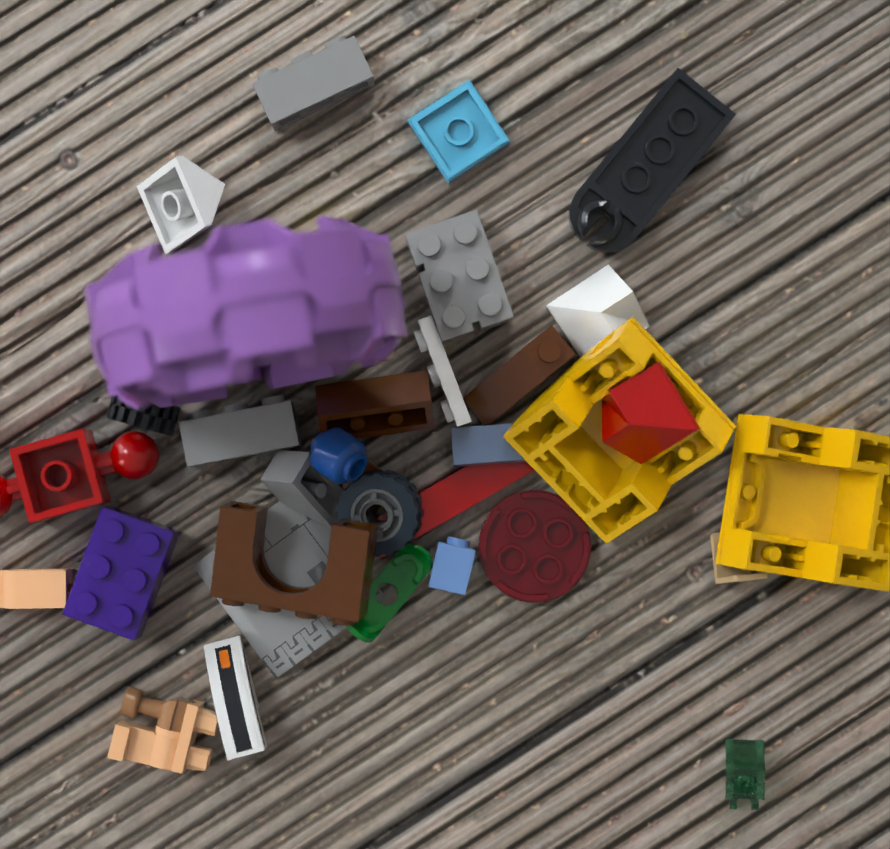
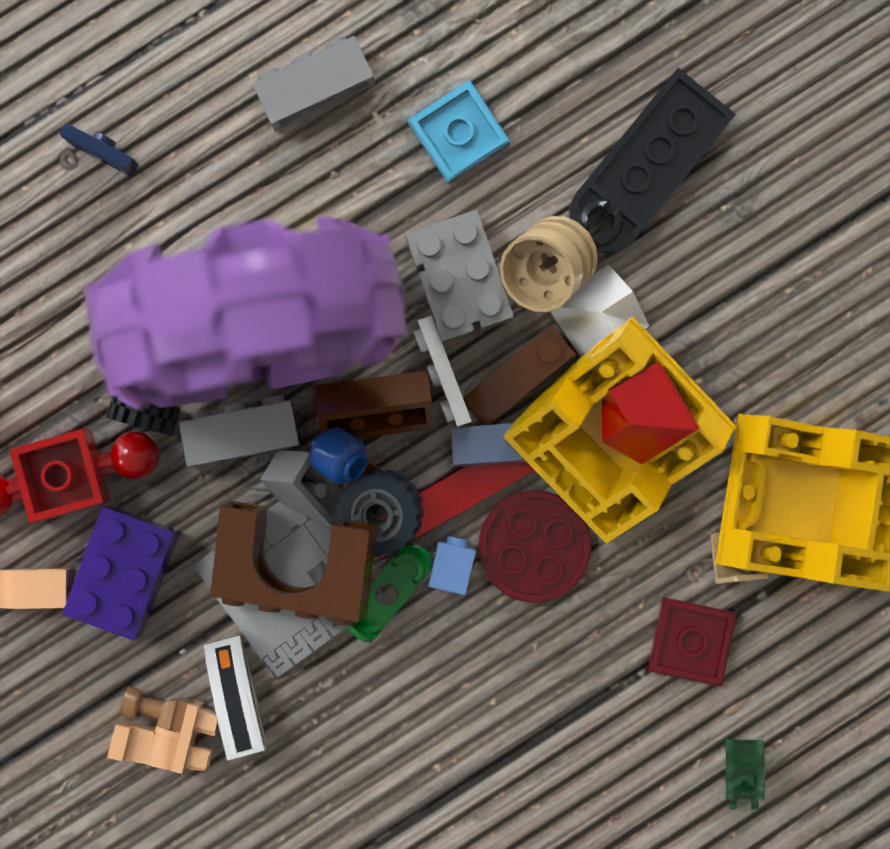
white slope [137,155,225,255] -> none
none -> dark blue plate [60,123,139,176]
none -> tan wheel [499,216,598,312]
none -> dark red tile [647,597,737,687]

